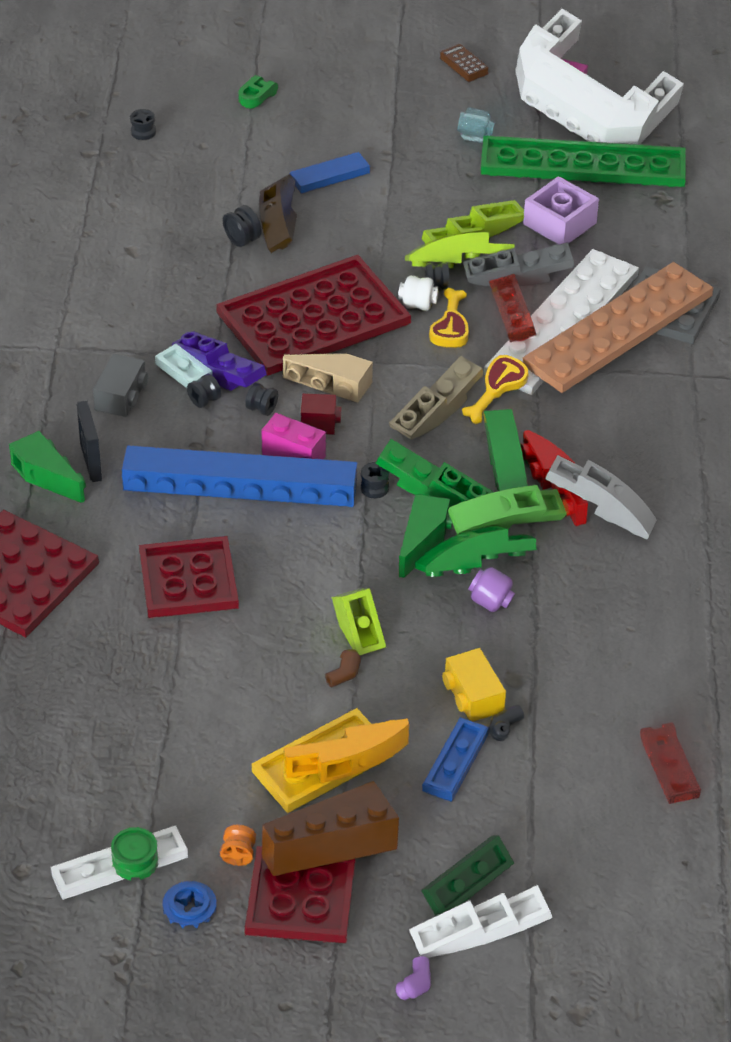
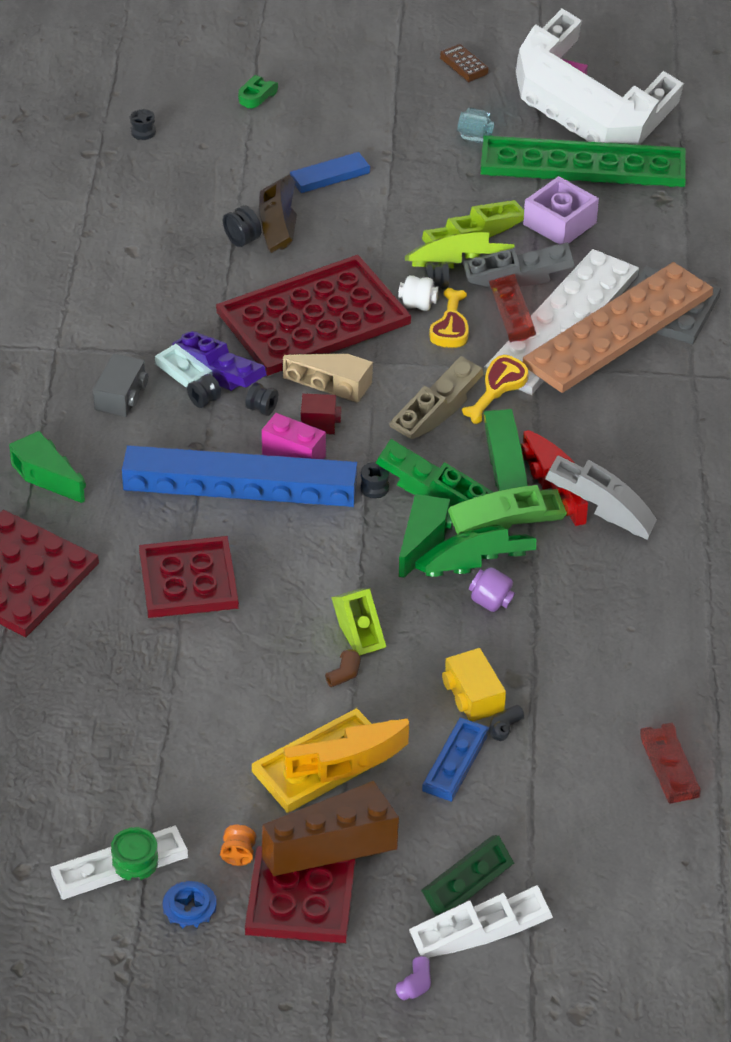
black tile [76,401,102,482] -> none

